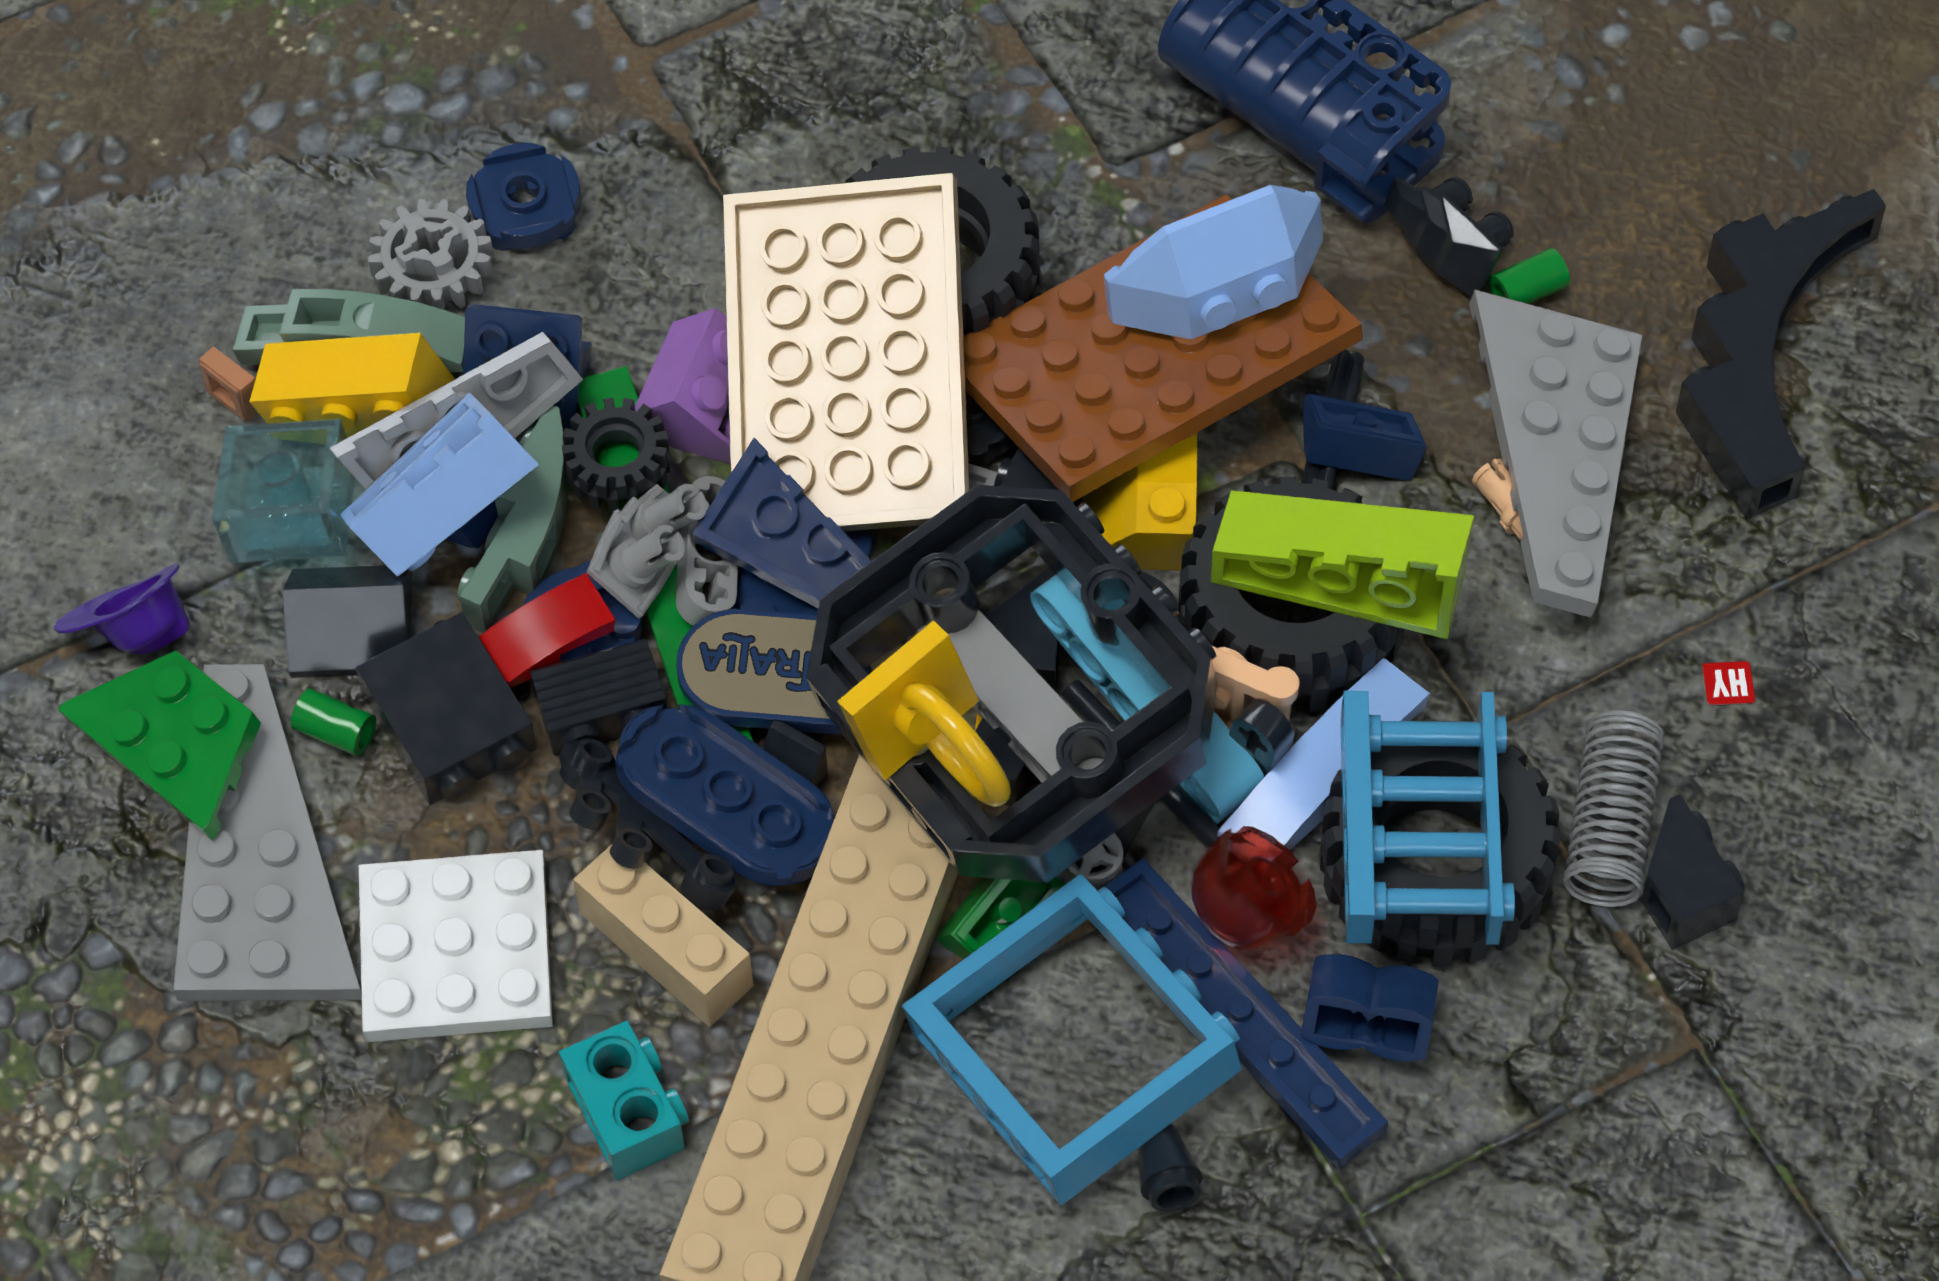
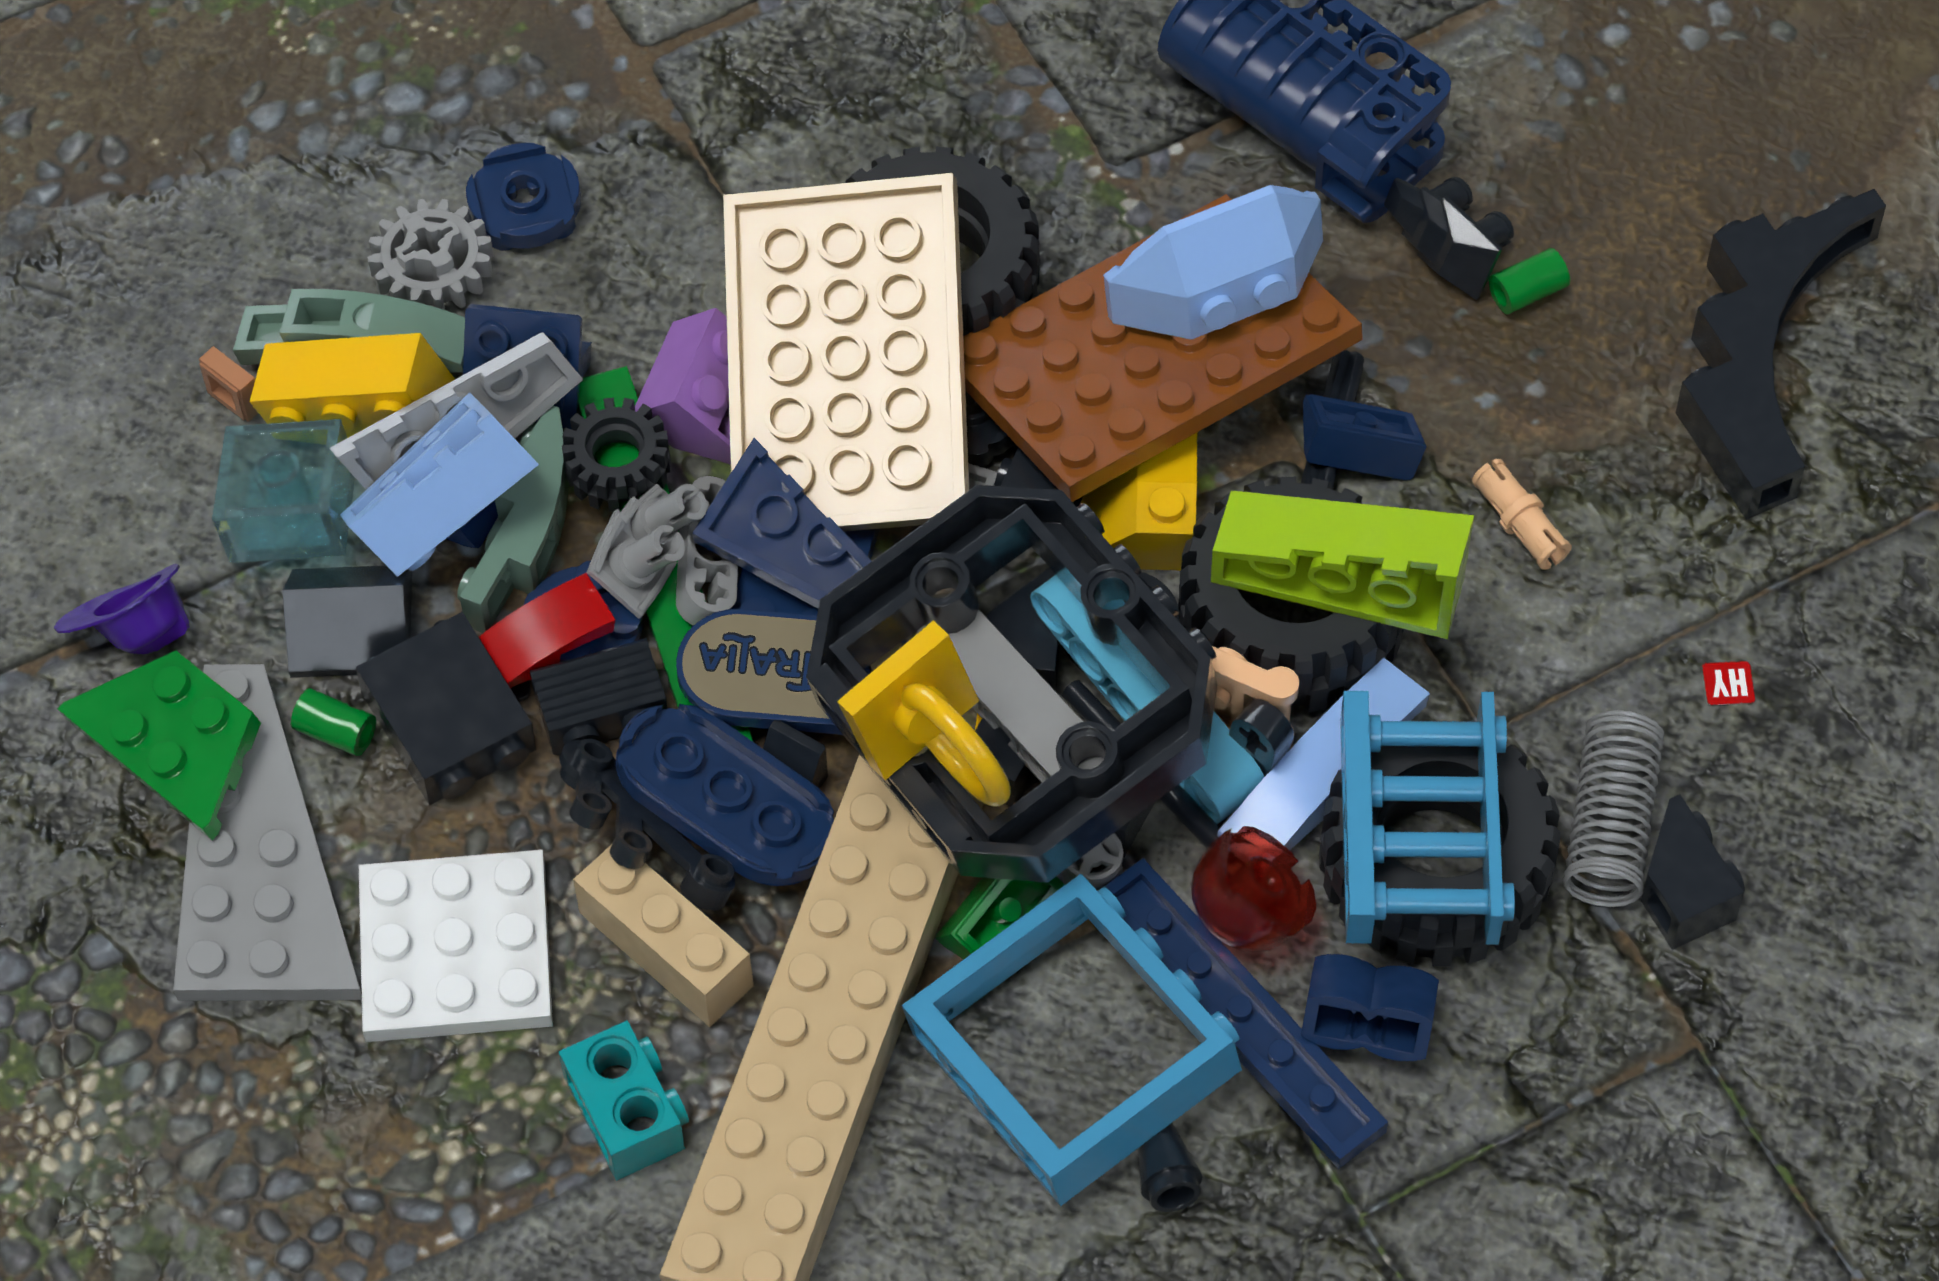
light grey wing [1469,290,1642,617] -> none

